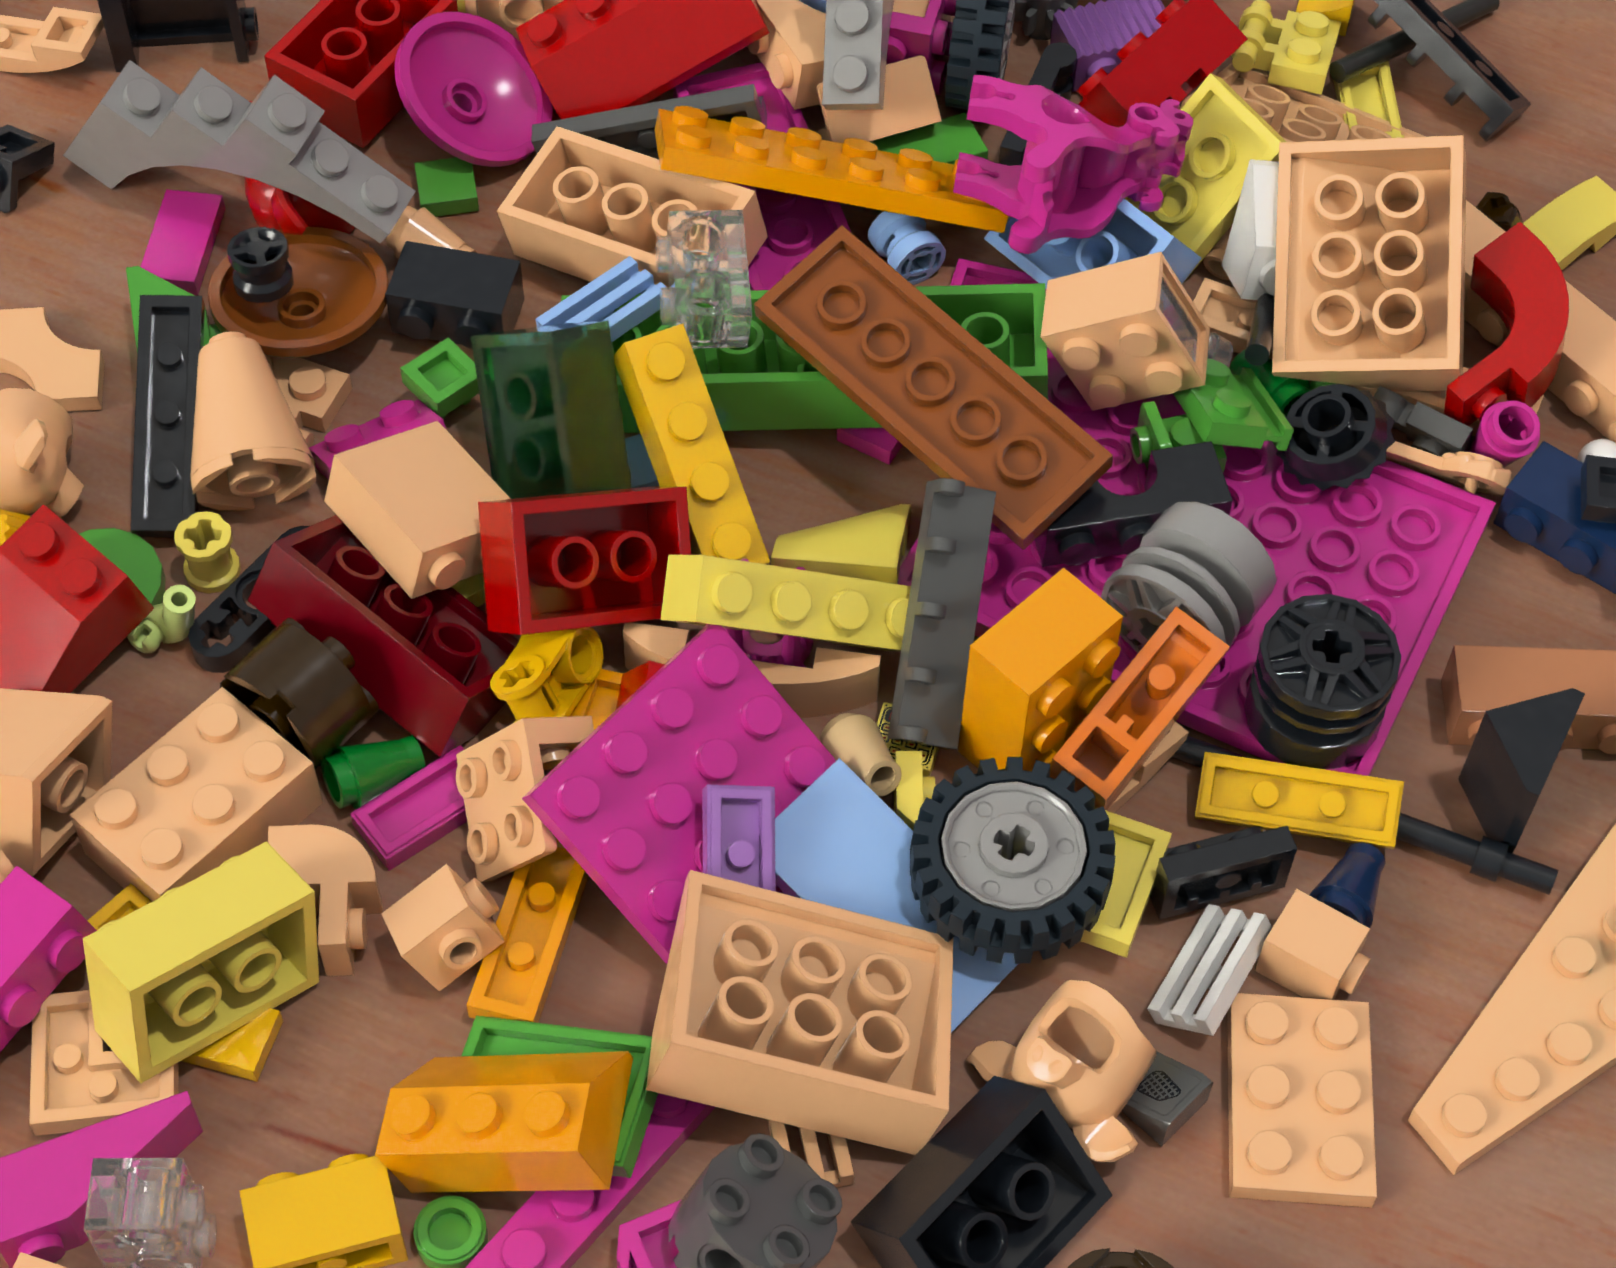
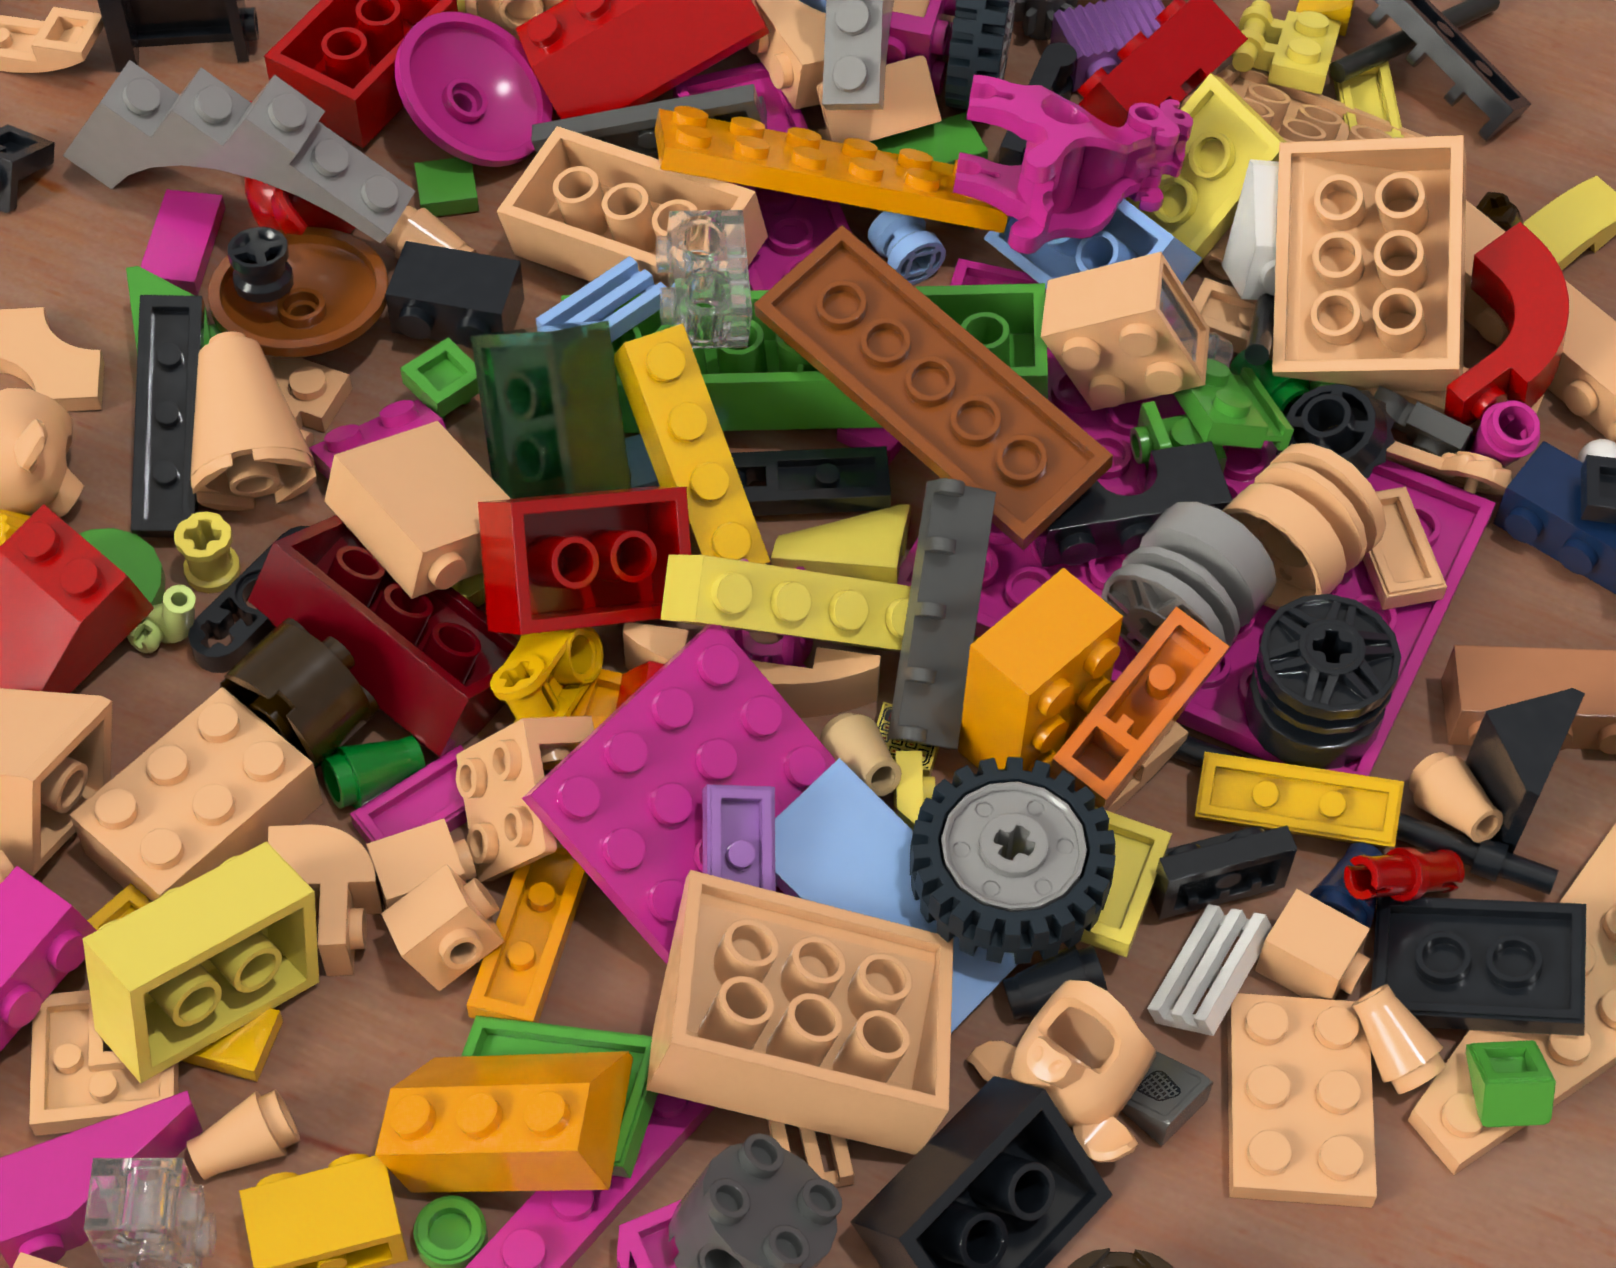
none -> light nougat cone [187,1089,300,1180]
none -> light nougat brick [366,818,477,909]
none -> black plate [731,446,891,516]
none -> black cone [1002,945,1108,1020]
none -> light nougat wheel [1222,443,1386,610]
none -> red pin [1344,847,1465,902]
none -> light nougat cone [1352,984,1447,1094]
none -> light nougat tile [1363,486,1447,610]
none -> black tile [1371,896,1586,1036]
none -> light nougat cone [1409,752,1504,843]
none -> bright green slope [1466,1040,1556,1127]

